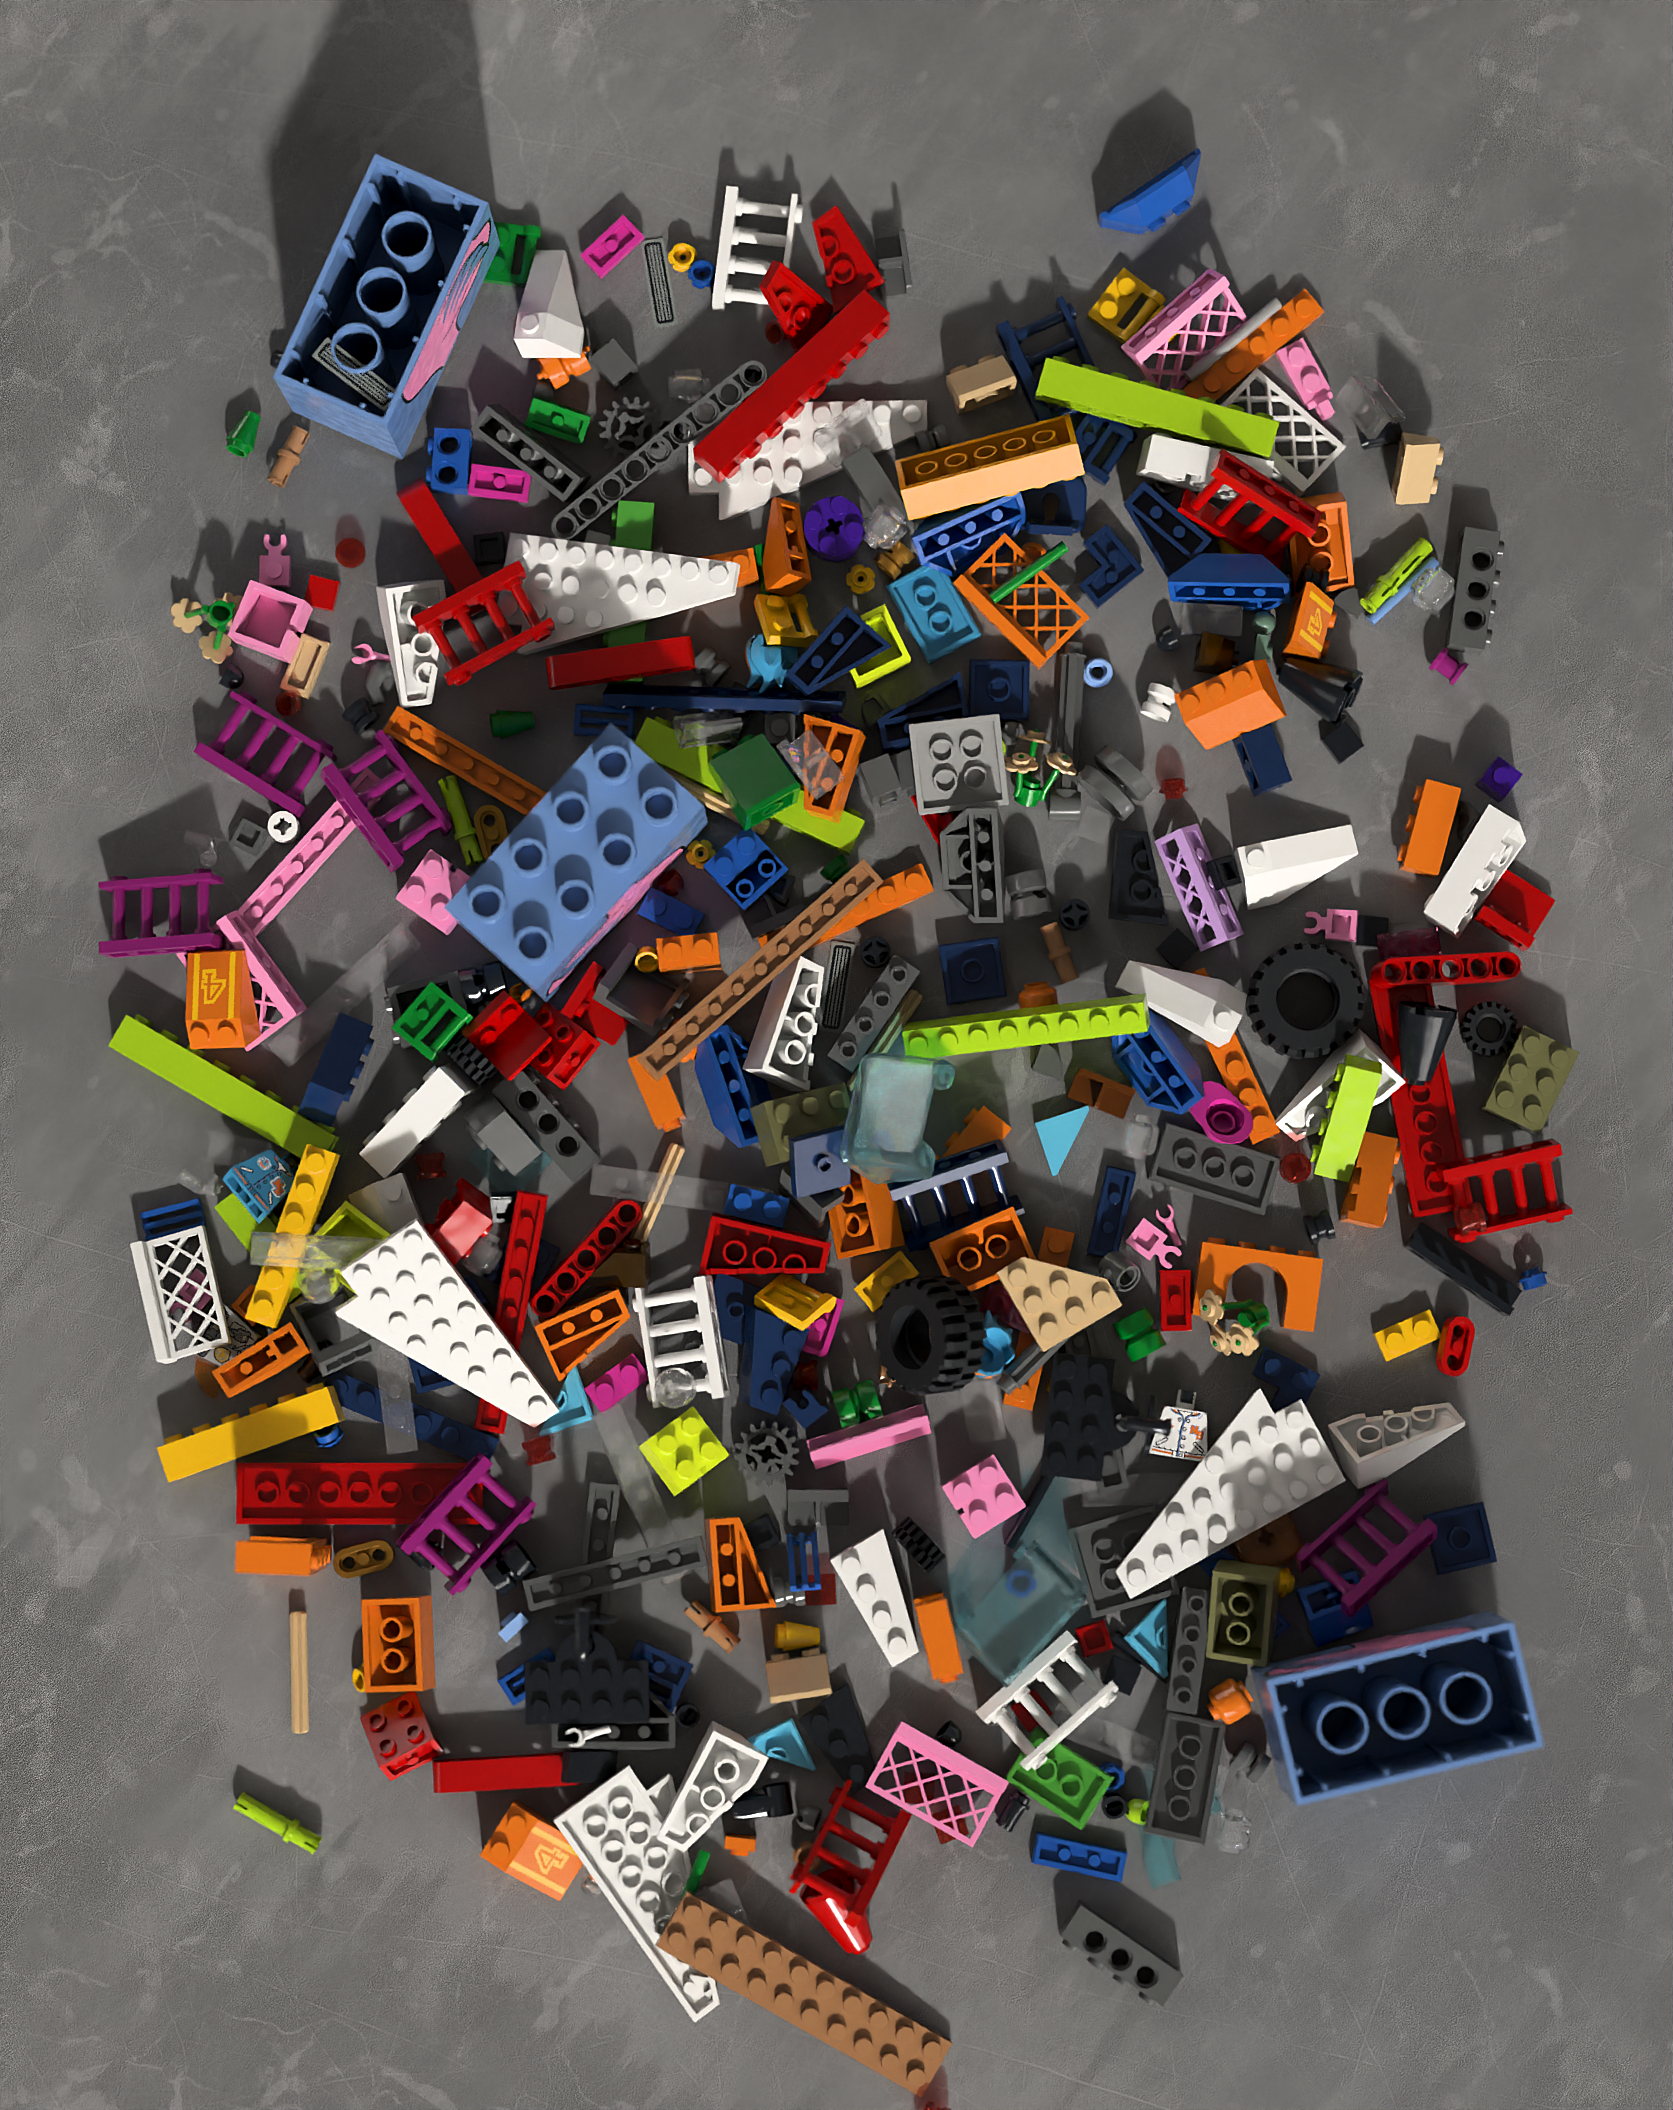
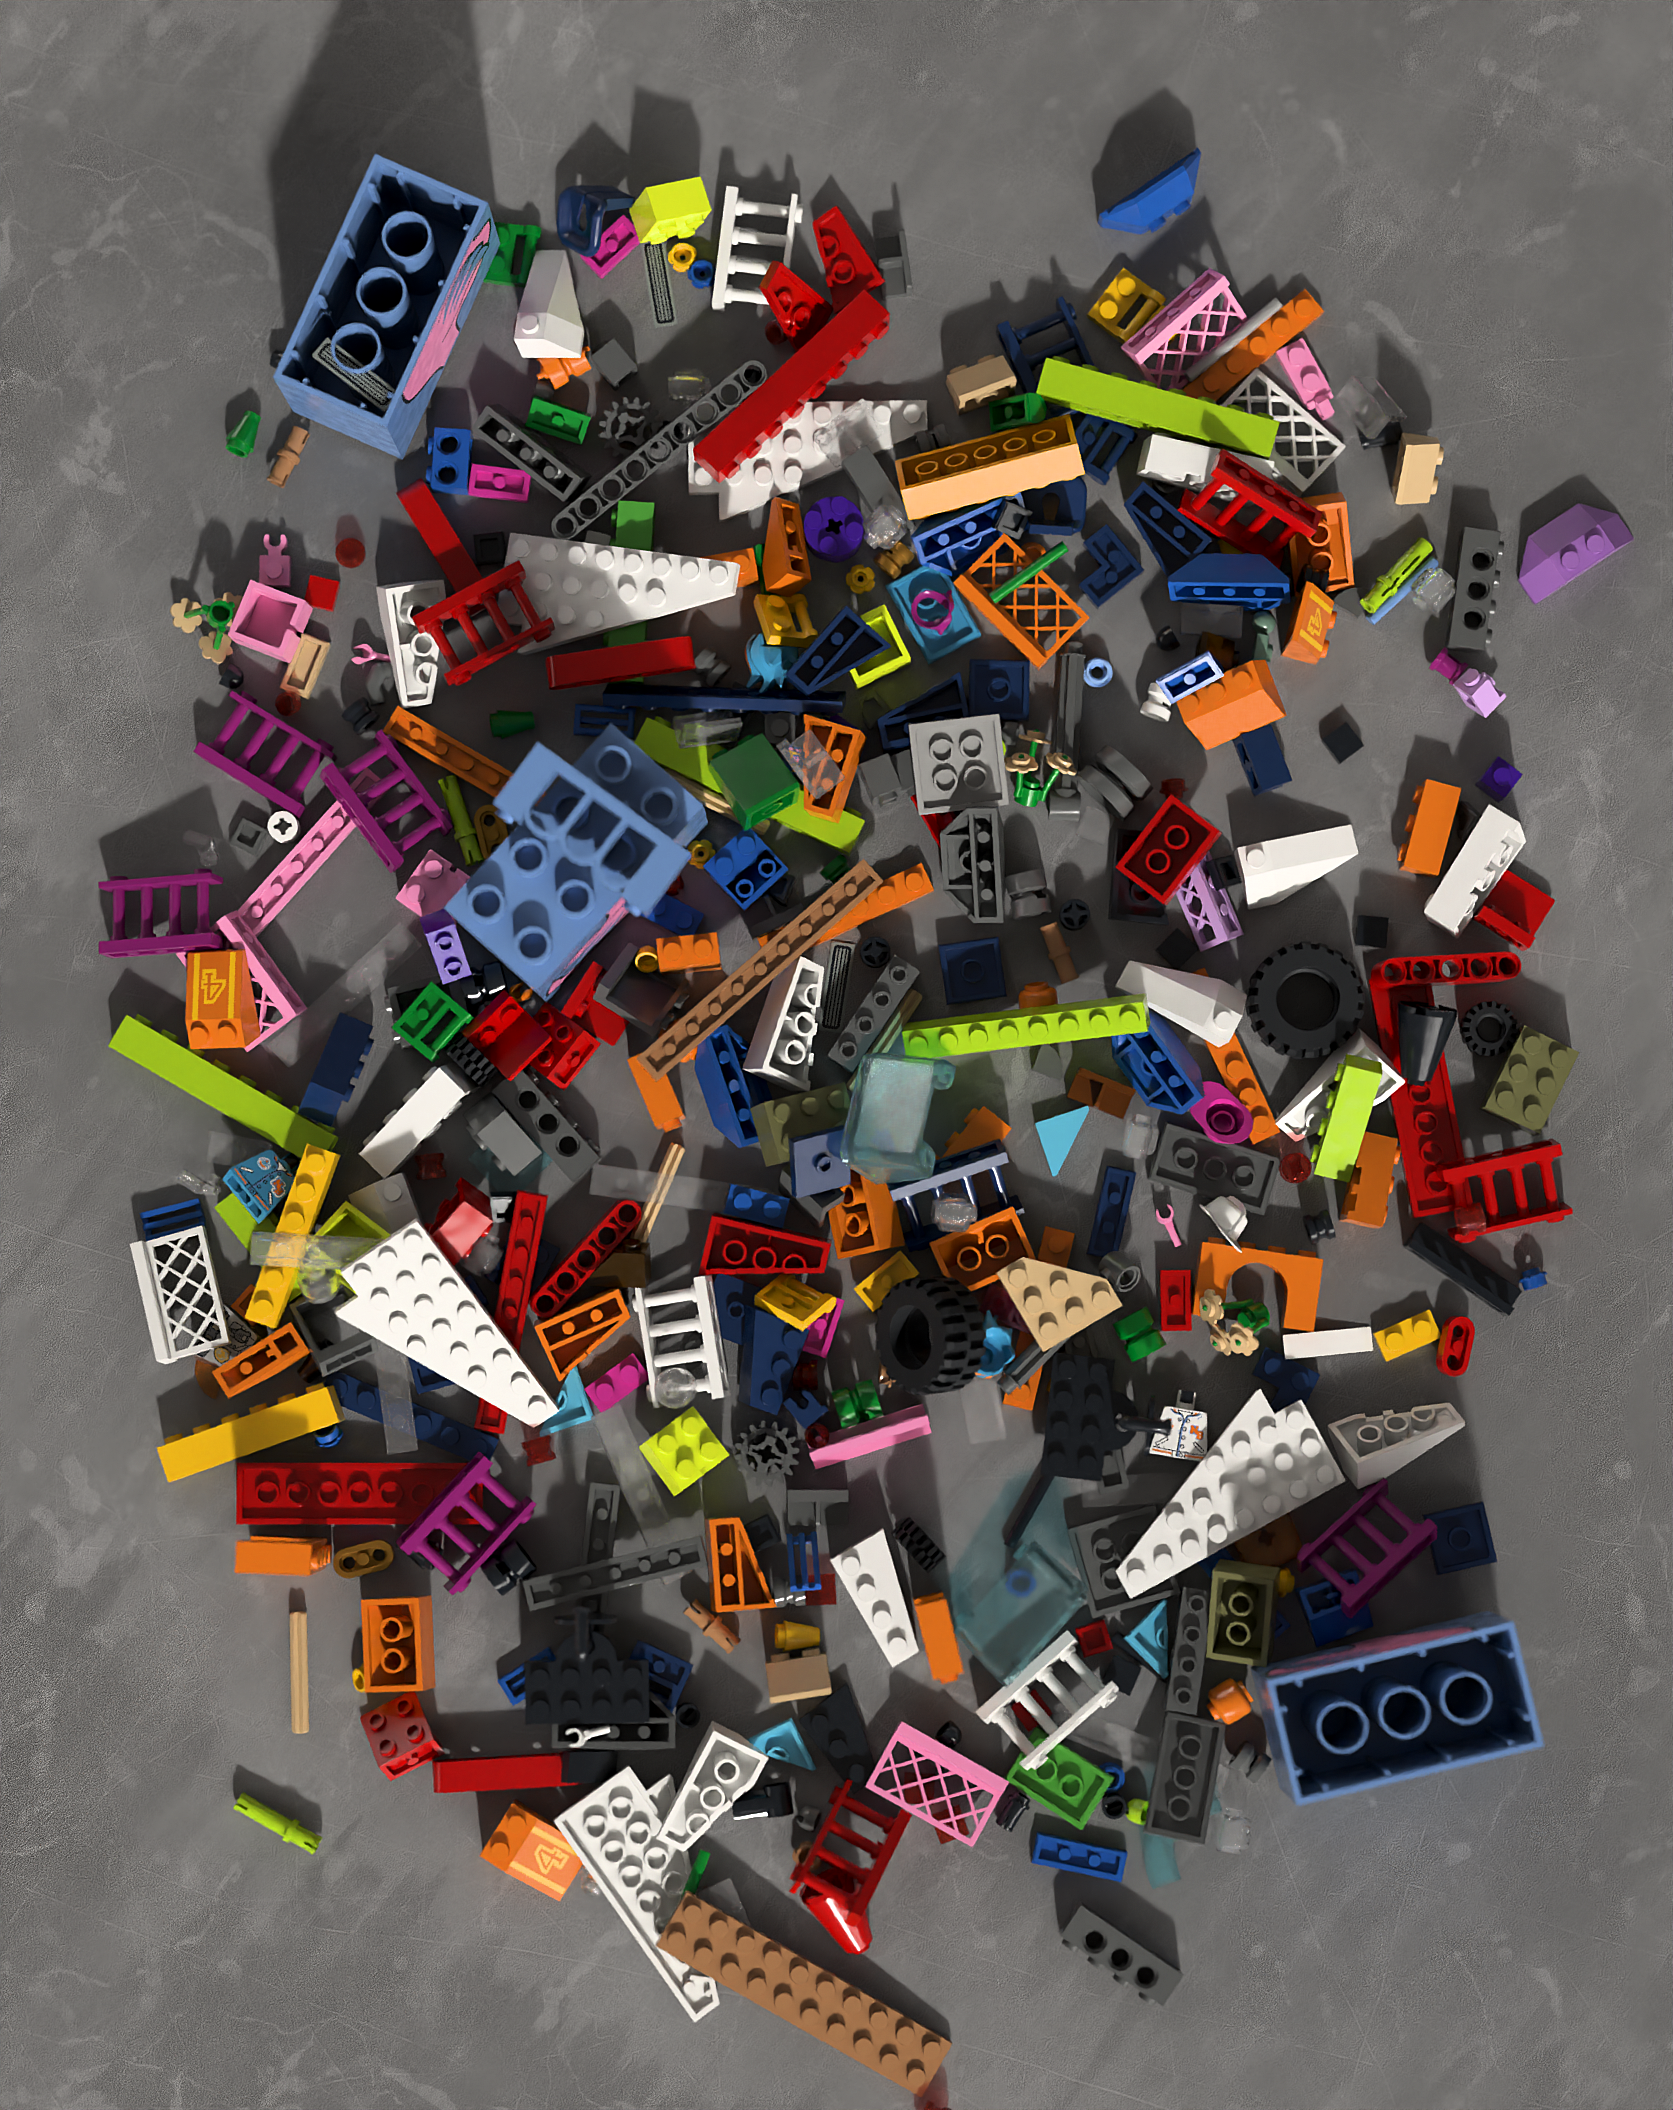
bright pink plate [169,1268,221,1324] -> none
light blue plate [498,1611,531,1642] -> none
orange plate [724,1832,757,1856] -> none
bright pink piece [941,1453,1026,1539] -> none
bright pink plate [1125,1218,1182,1269] -> none
black cone [1276,655,1363,727] -> none
bright pink plate [1304,909,1358,942] -> none
clear pink slope [1377,927,1442,962] -> none
none -> brick [419,909,472,984]
none -> medium blue fence [493,742,692,917]
none -> dark blue piece [556,185,635,257]
none -> neon yellow piece [629,176,712,244]
none -> clear red hinge [804,1423,830,1448]
none -> magenta piece [911,590,954,635]
none -> clear head [931,1192,977,1232]
none -> green brick [989,393,1047,432]
none -> black tile [991,499,1032,540]
none -> red brick [1115,794,1222,905]
none -> slope [1156,650,1224,704]
none -> white piece [1199,1196,1248,1253]
none -> white sticker [1283,1327,1373,1359]
none -> lavender brick [1453,668,1507,718]
none -> medium lavender wedge [1518,503,1634,605]

